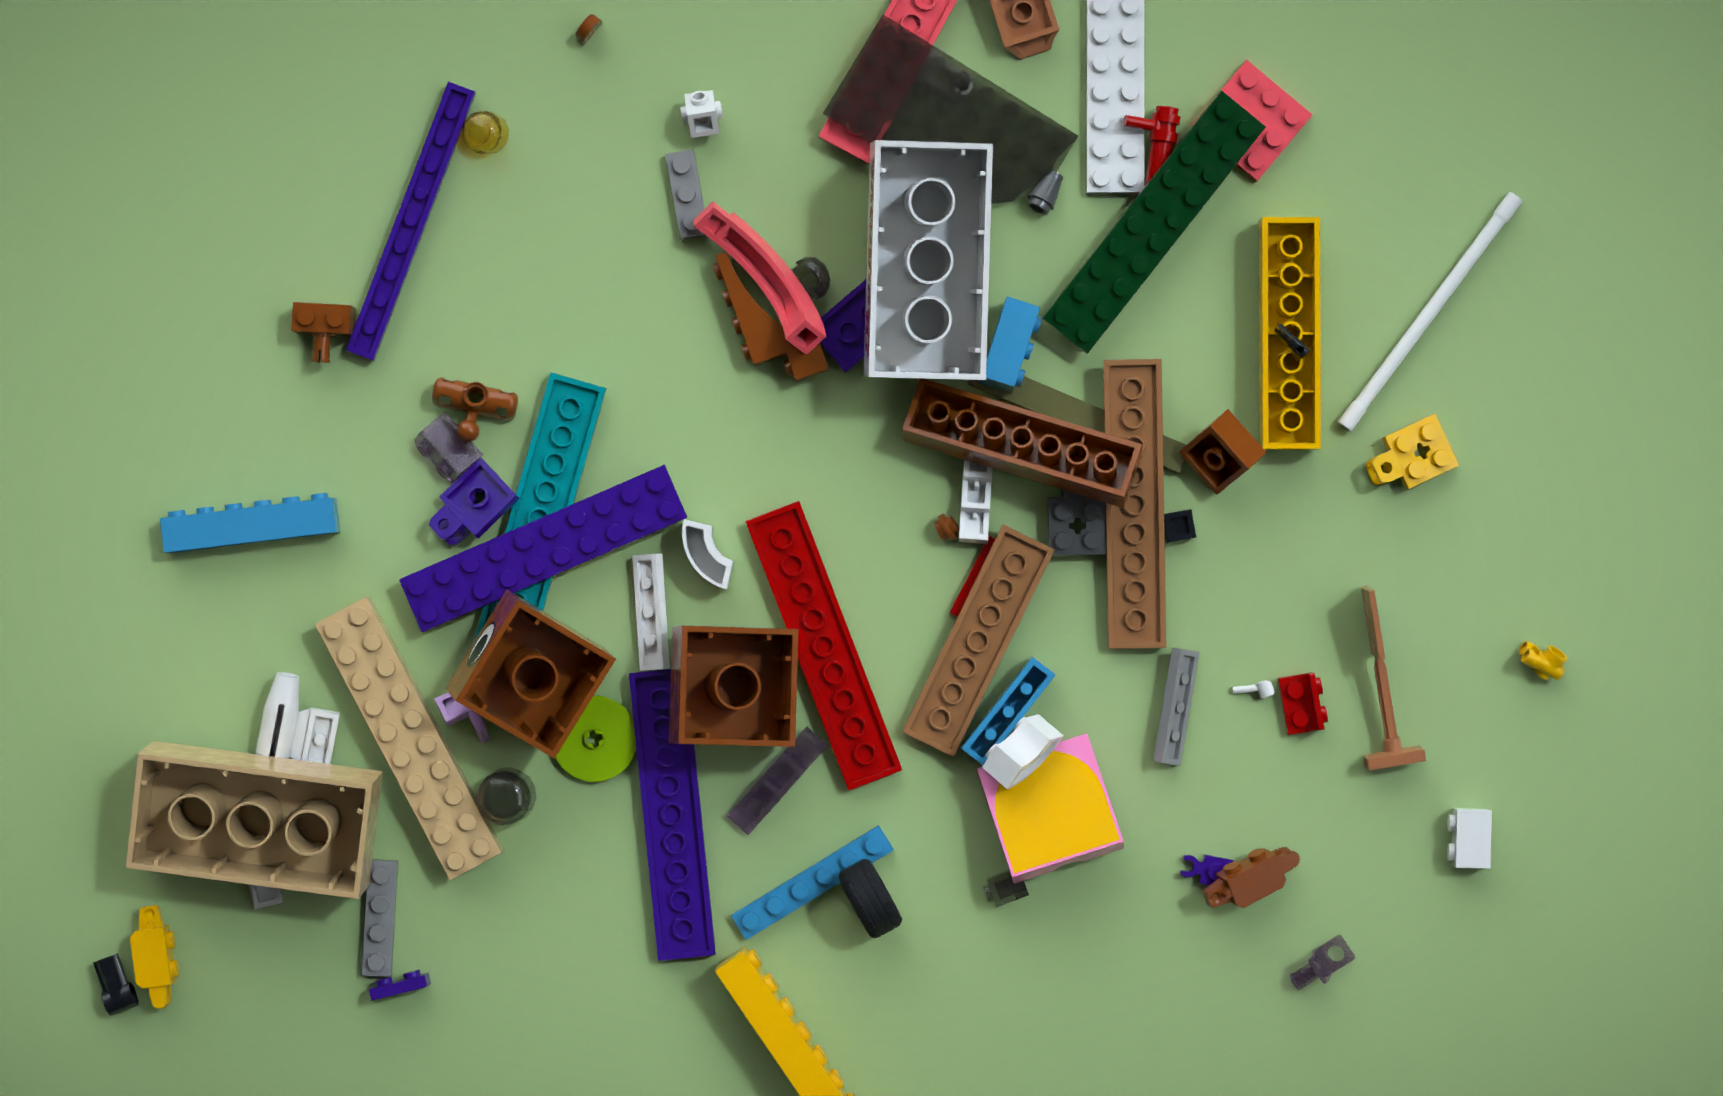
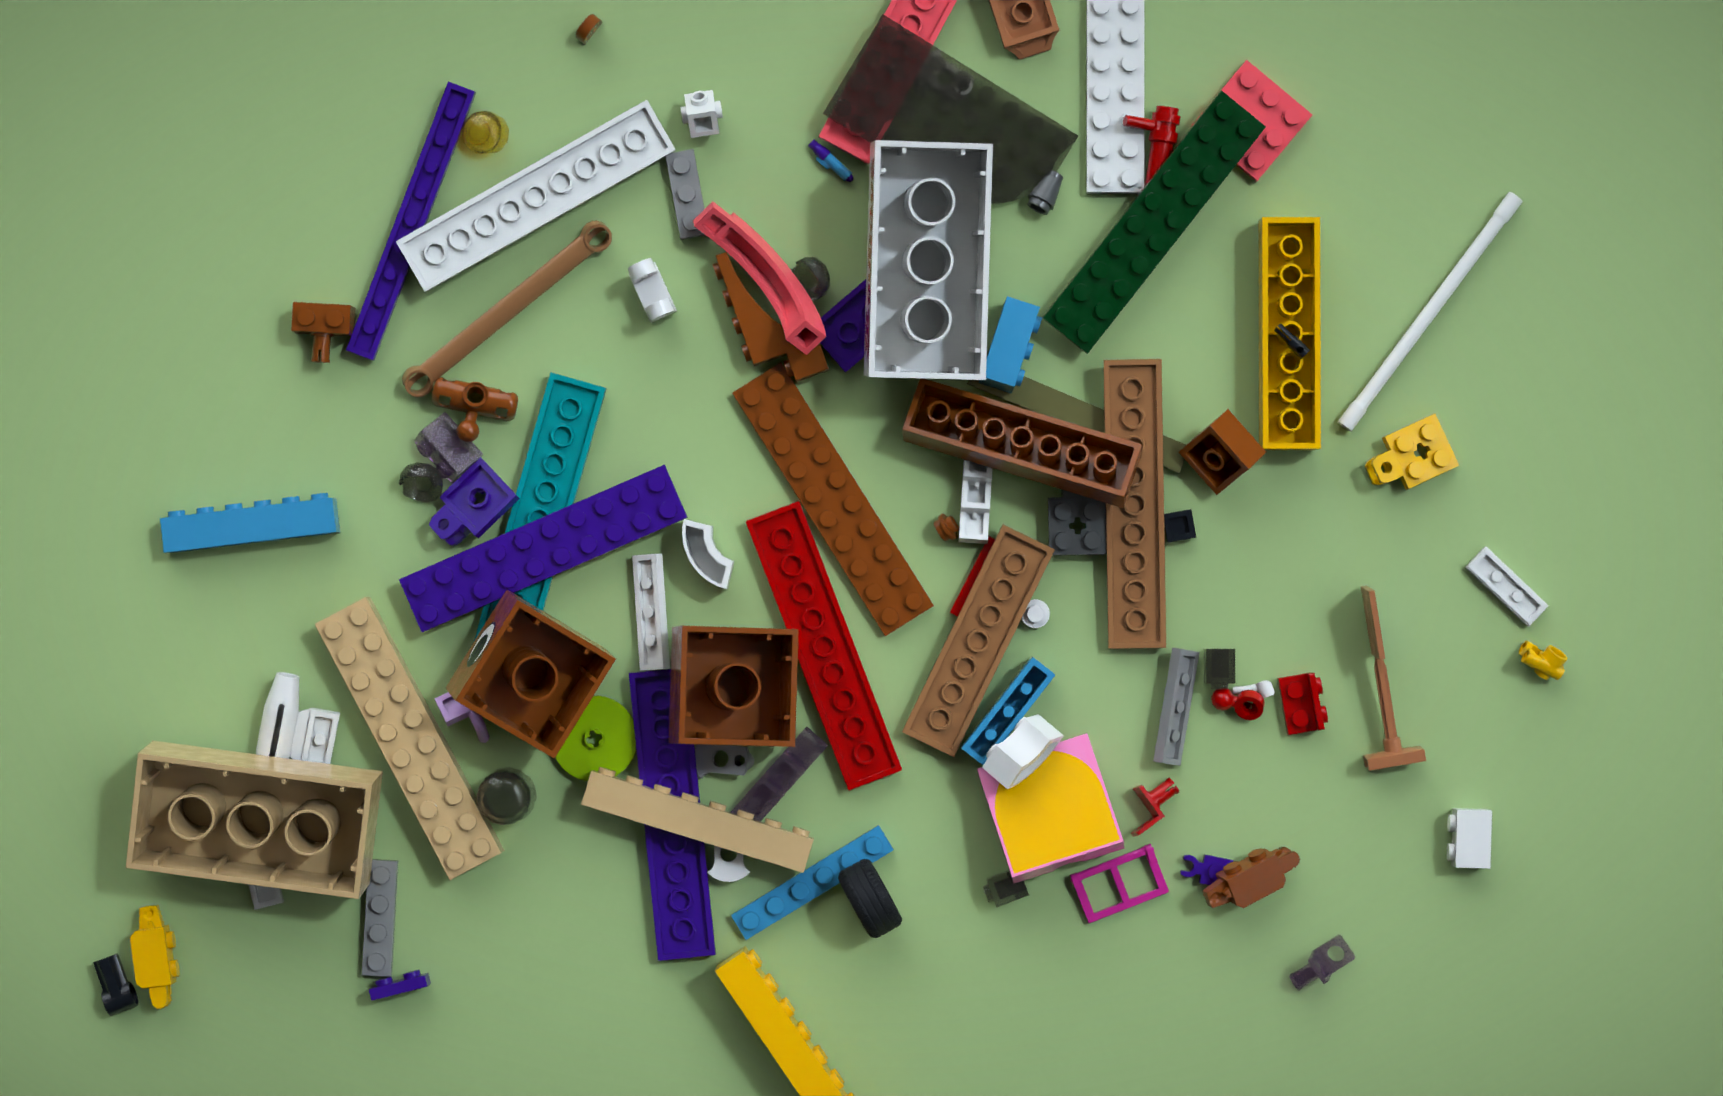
none -> white plate [396,100,676,292]
none -> clear smoke hair [399,462,443,502]
none -> medium nougat piece [402,220,612,397]
none -> tan brick [581,767,814,873]
none -> white piece [628,258,677,323]
none -> light grey piece [695,744,754,779]
none -> white piece [708,846,751,882]
none -> dark orange plate [733,362,934,636]
none -> piece [808,139,853,182]
none -> white plate [1022,599,1050,628]
none -> dark pink window [1070,844,1169,923]
none -> red bracket [1131,778,1179,837]
none -> clear smoke brick [1204,649,1235,689]
none -> red plate [1211,688,1265,720]
none -> white tile [1465,546,1549,627]

